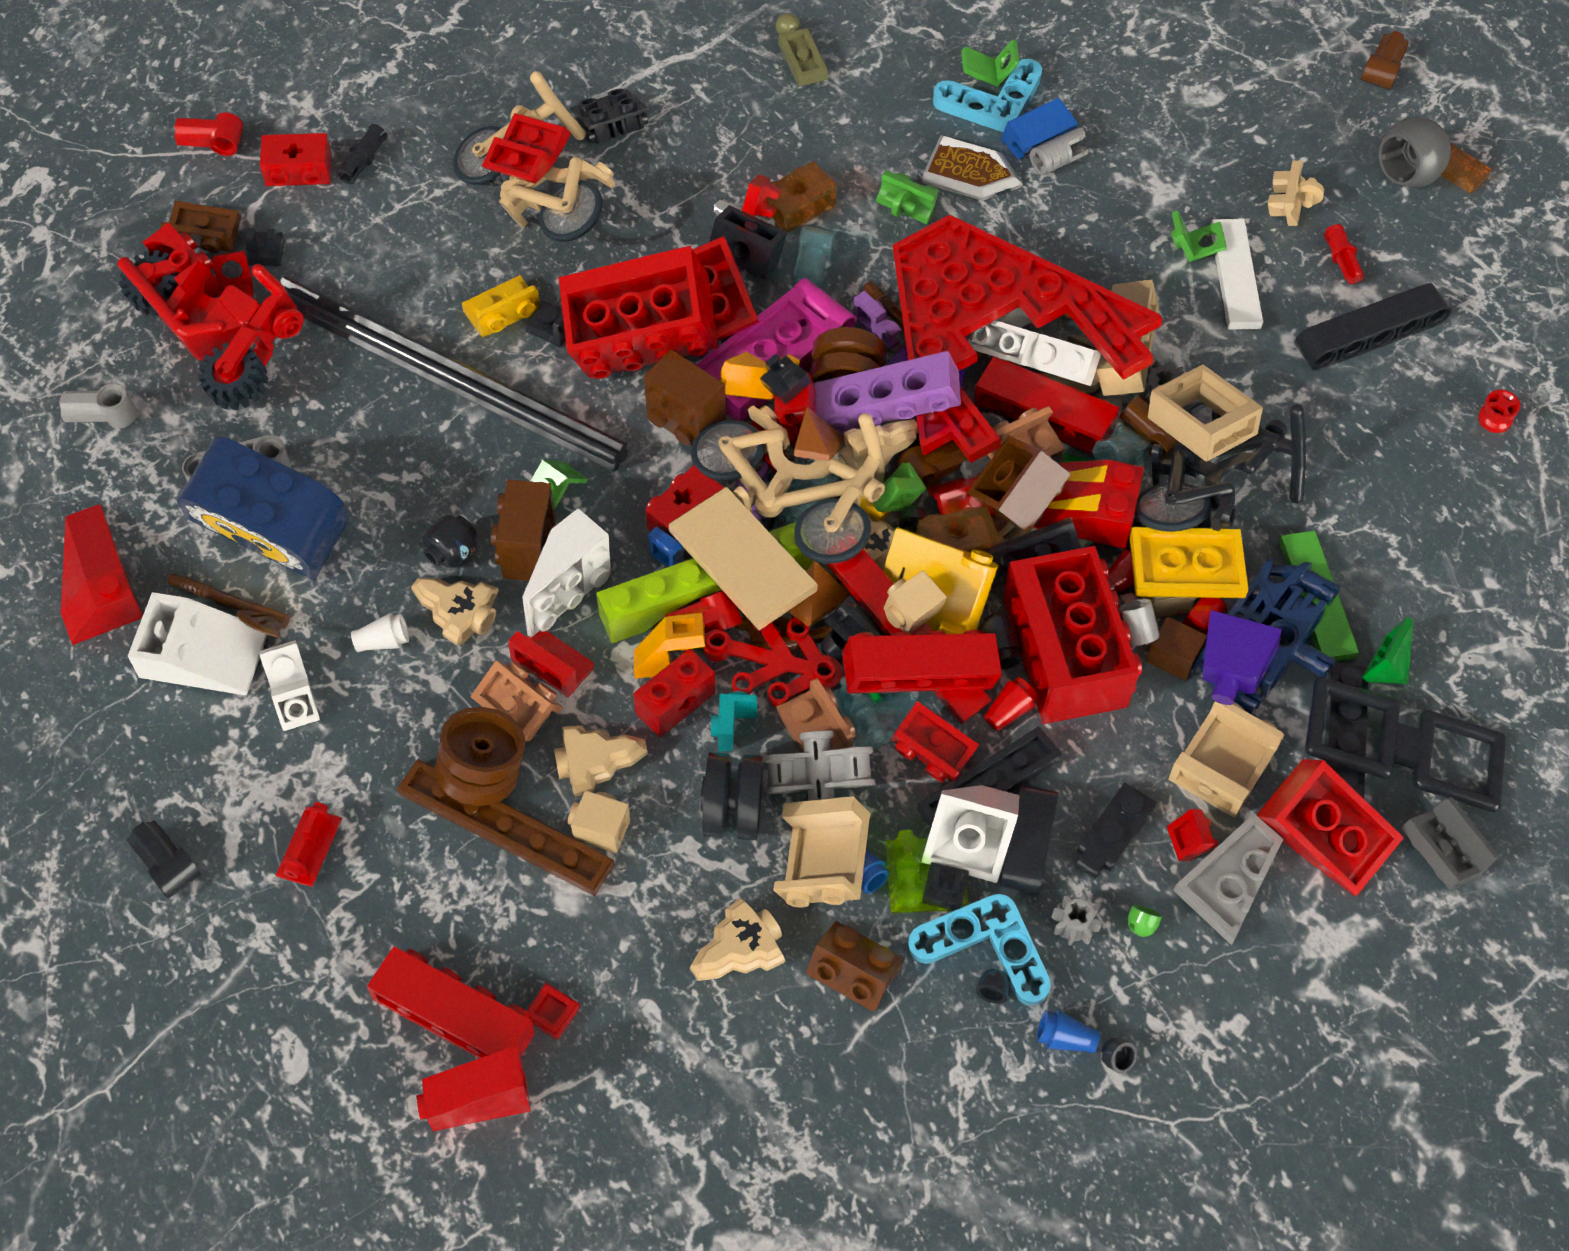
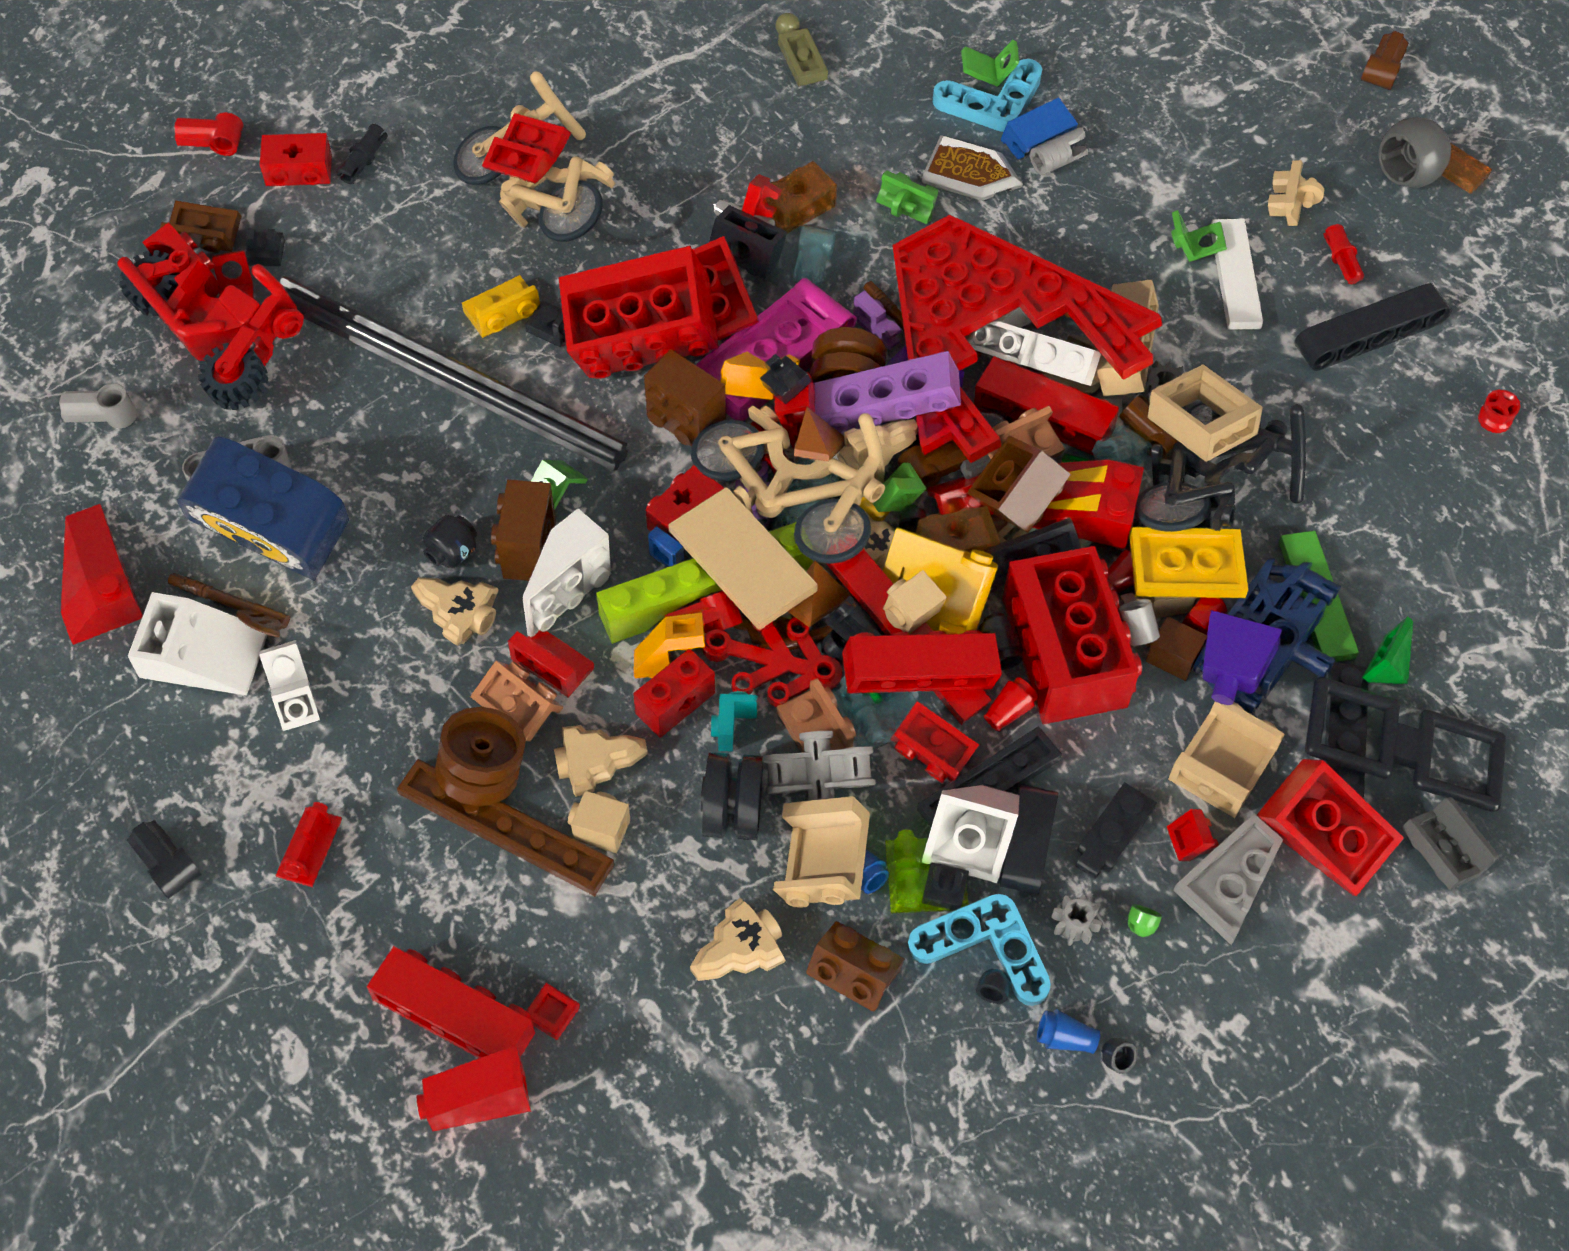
white cone [351,613,409,652] -> none
black hinge [570,88,649,144] -> none

